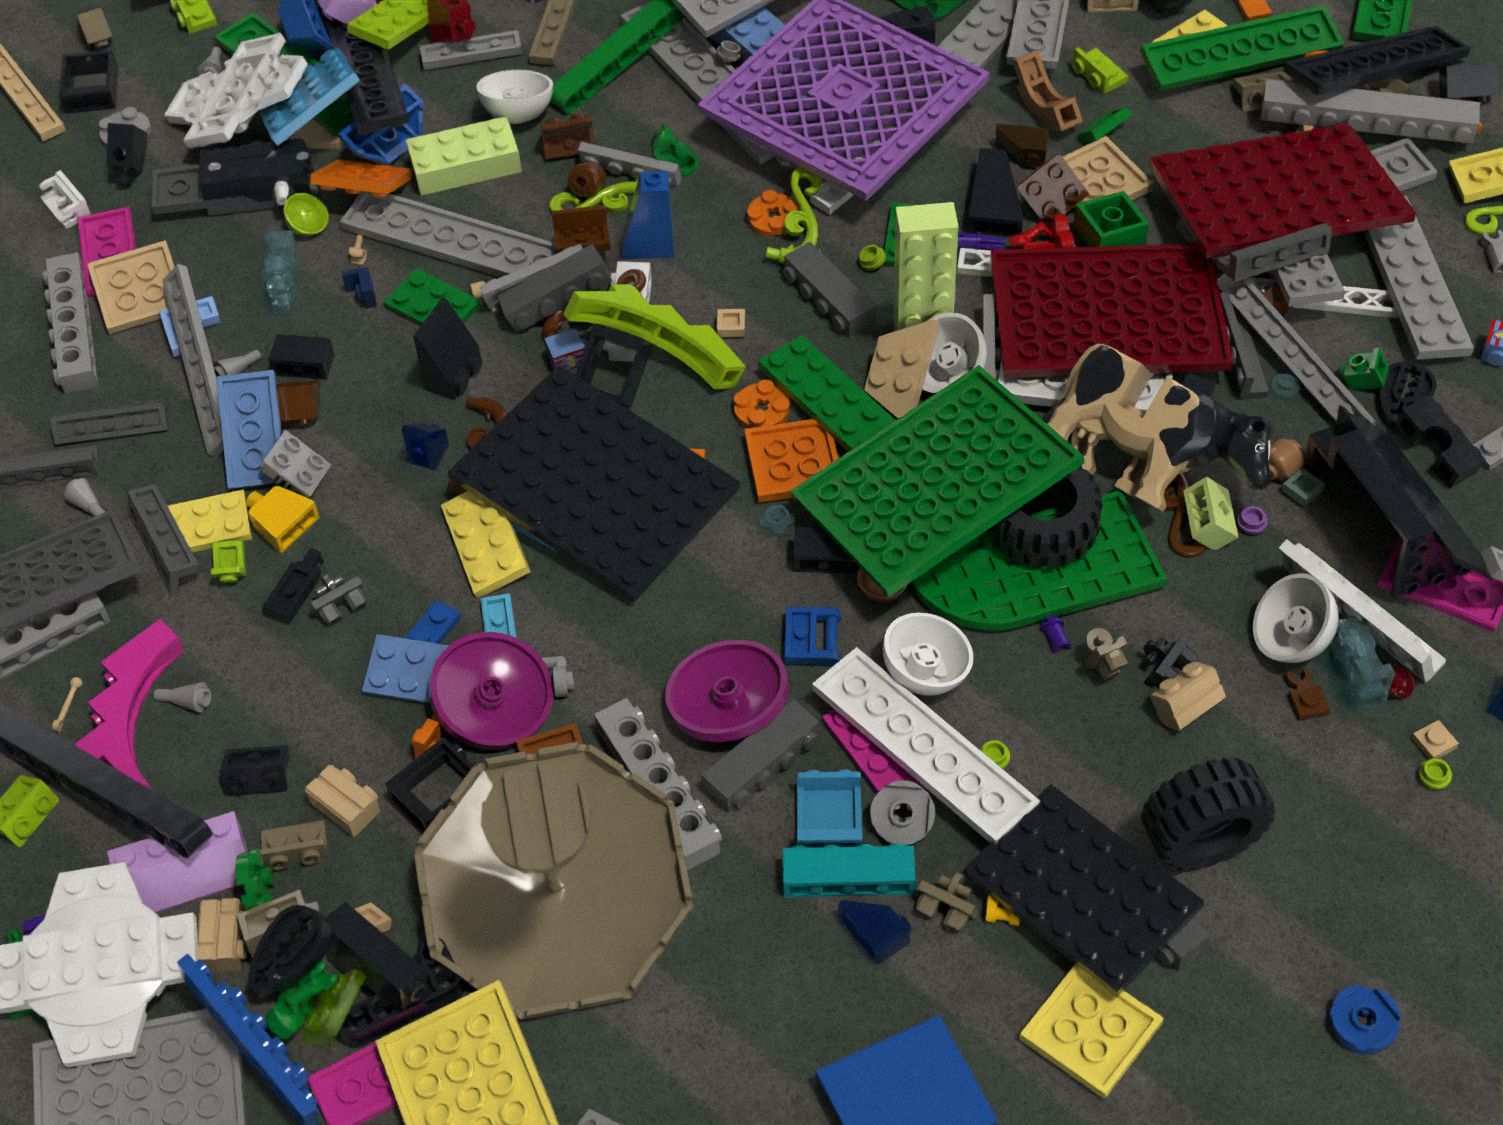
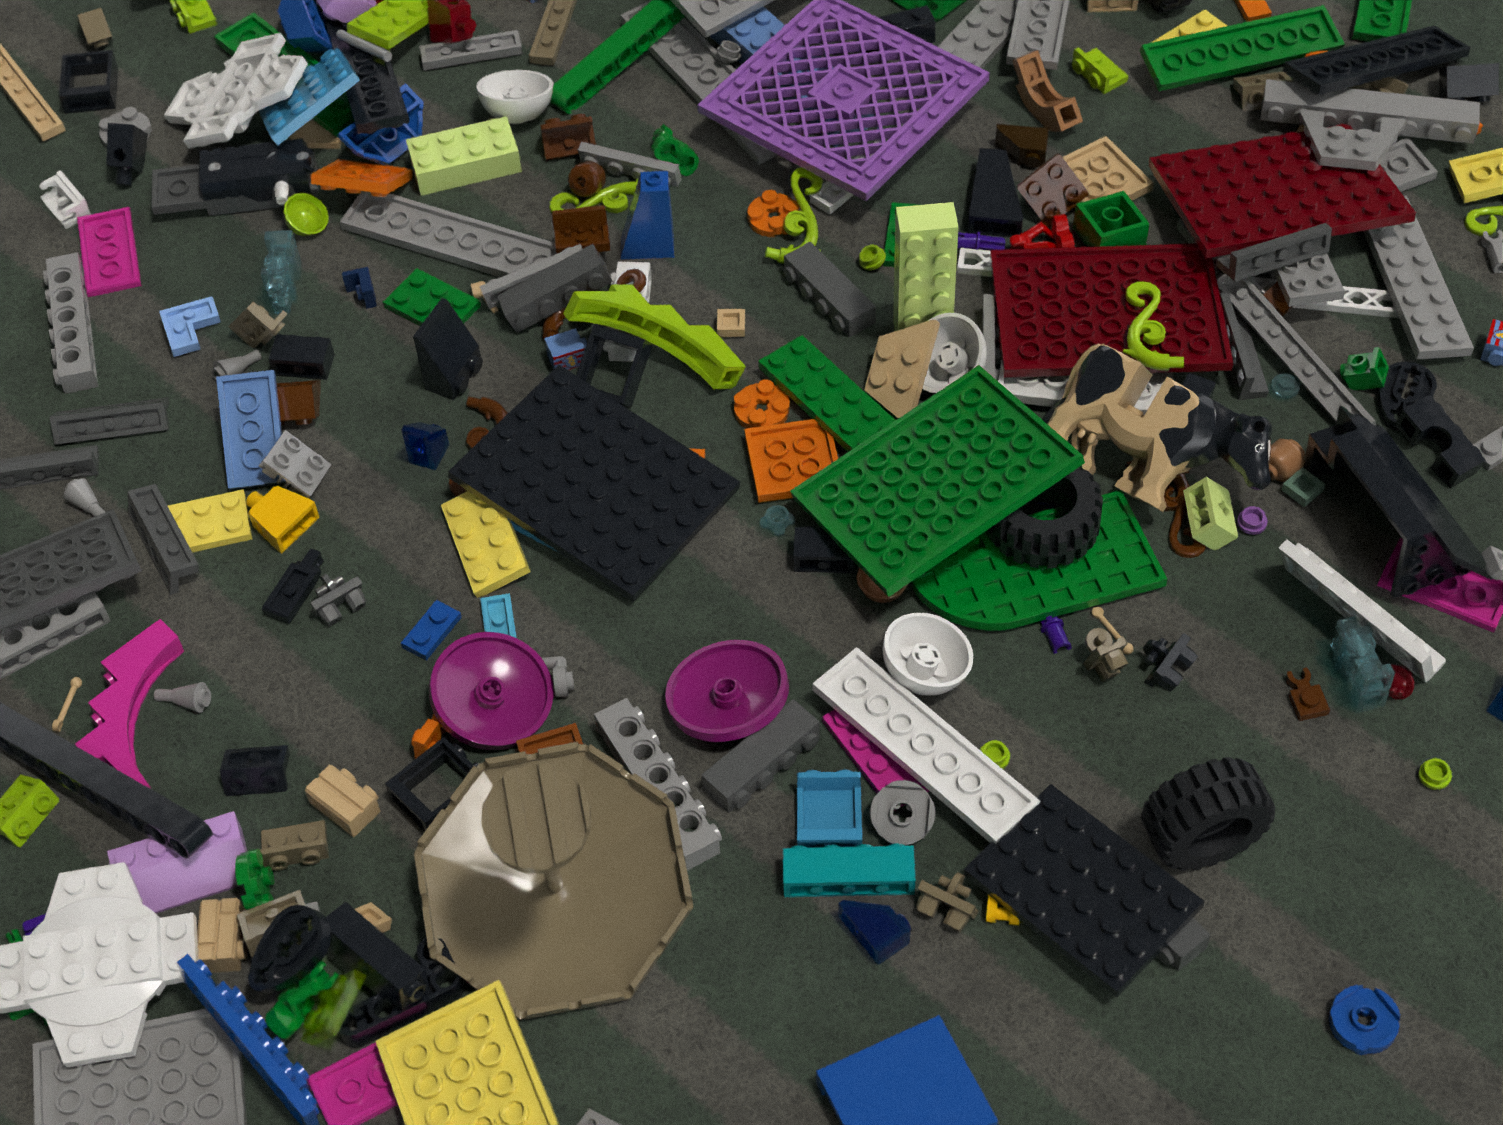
tan plate [87,240,175,334] -> none
light grey plate [162,264,224,456] -> none
light grey cone [198,47,222,76] -> none
lime bracket [210,540,246,583] -> none
tan hand [349,235,367,265] -> none
medium blue plate [362,634,449,705] -> none
blue plate [785,607,841,667] -> none
light yellow plate [1019,965,1164,1100] -> none
green tile [1077,107,1132,144] -> none
tan brick [1150,662,1226,731] -> none
white piece [1253,573,1339,663] -> none
tan plate [1412,720,1459,760] -> none
none -> dark tan bracket [228,301,287,348]
none -> light grey bar [336,30,392,62]
none -> tan hinge [1092,607,1134,655]
none -> lime plant [1123,281,1184,371]
none -> light grey wing [1299,109,1406,171]

